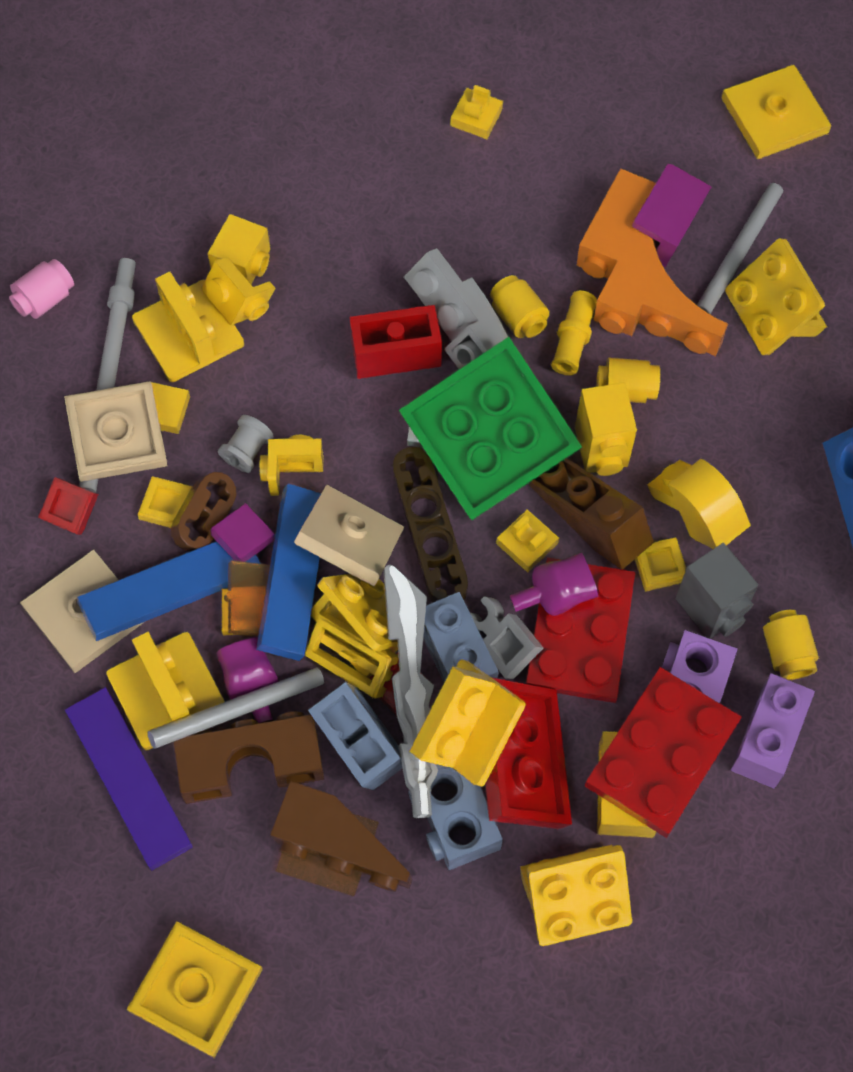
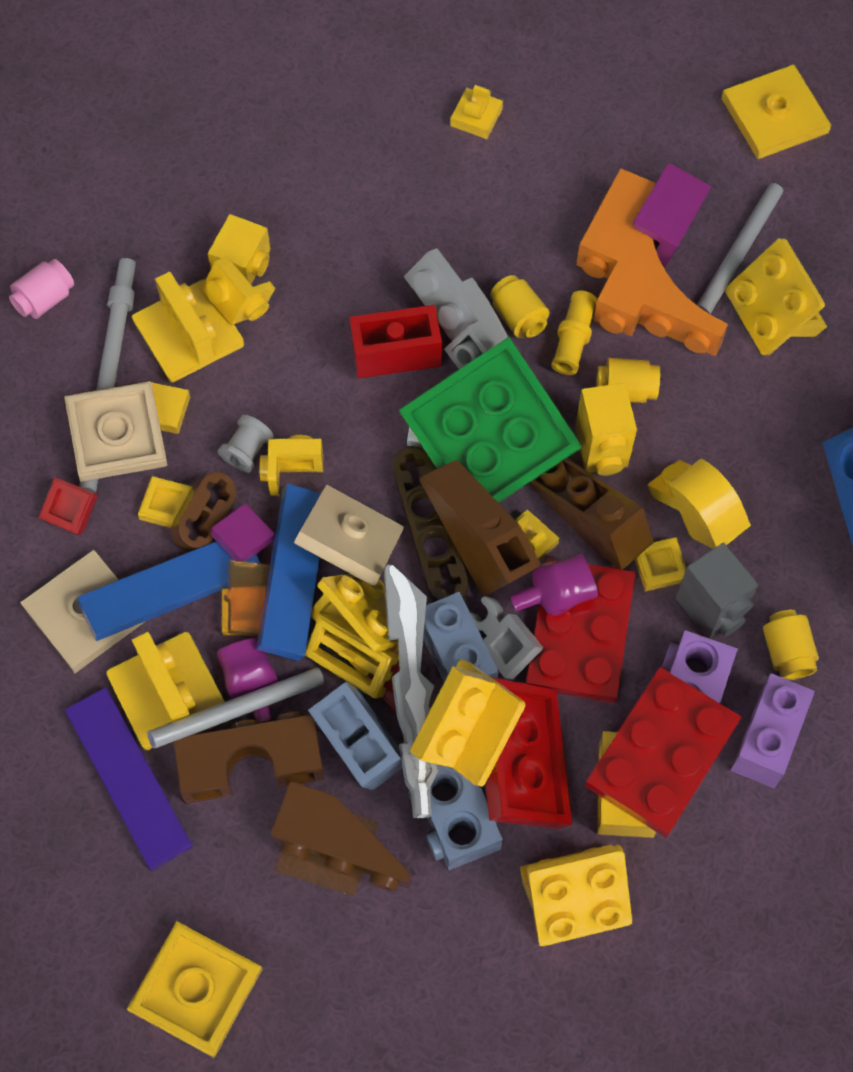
none -> reddish brown slope [419,460,541,597]

